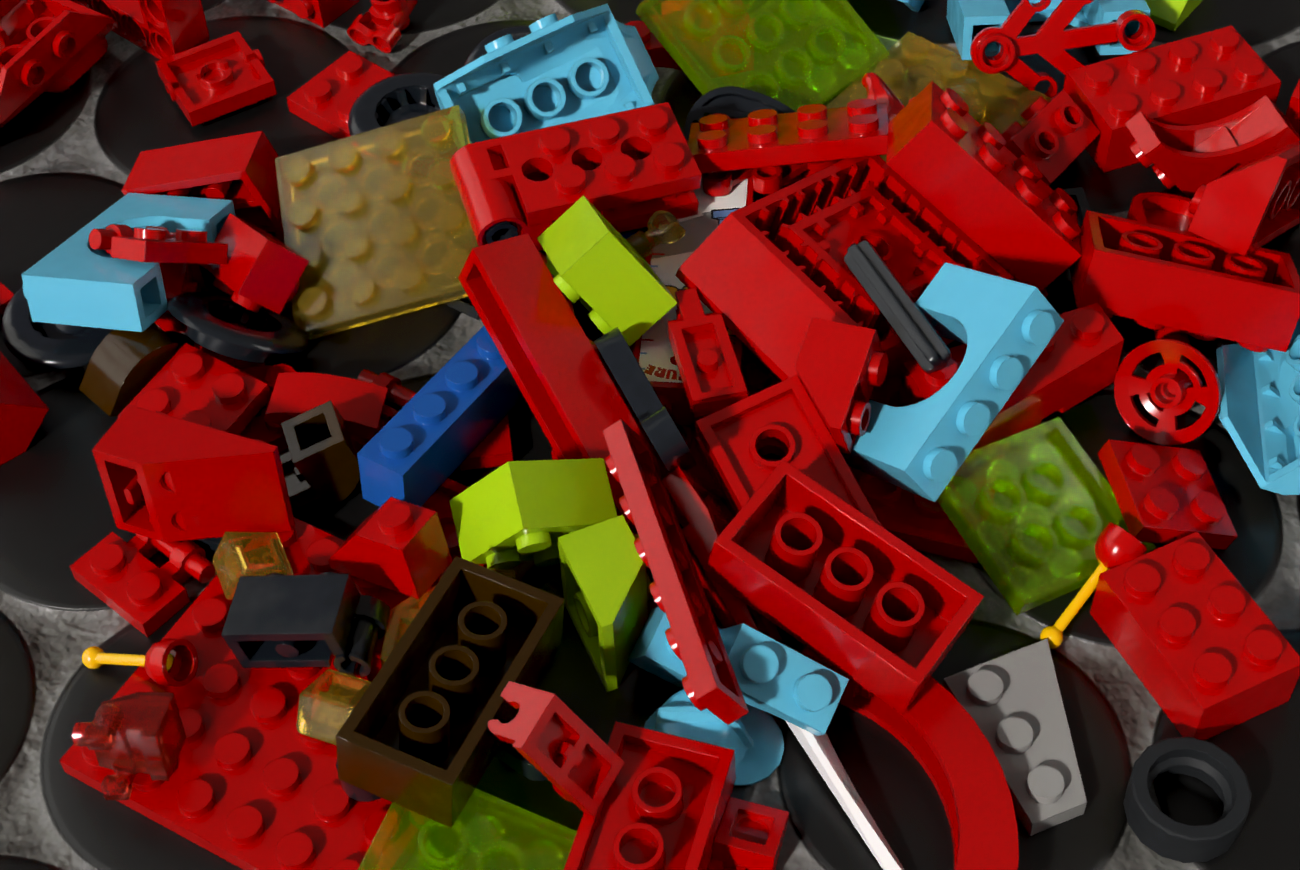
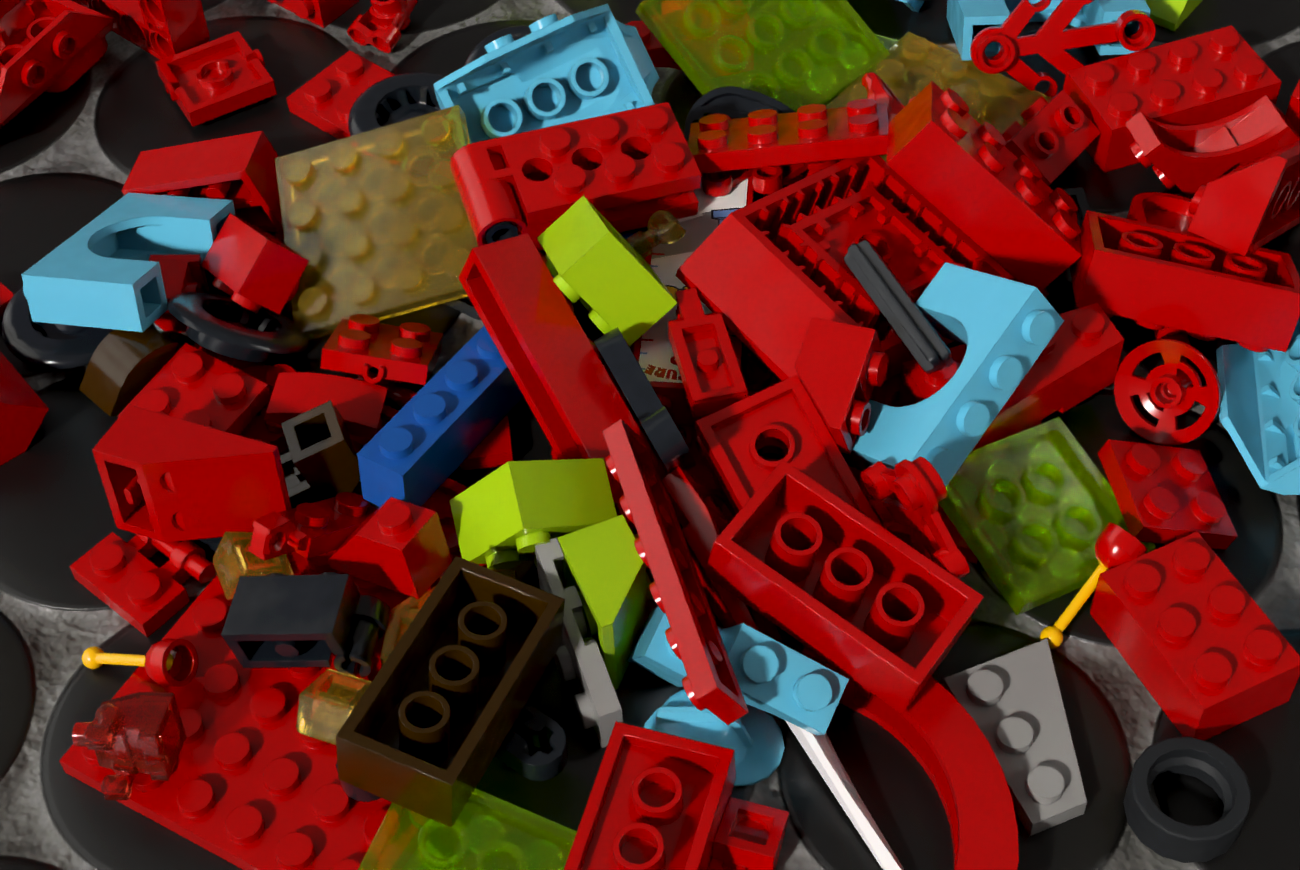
red plate [89,224,228,264] -> none
red hinge [487,681,625,816] -> none
none -> red hinge [248,492,377,561]
none -> red plate [320,314,443,385]
none -> light grey wing [535,537,623,748]
none -> red plant [860,457,970,581]

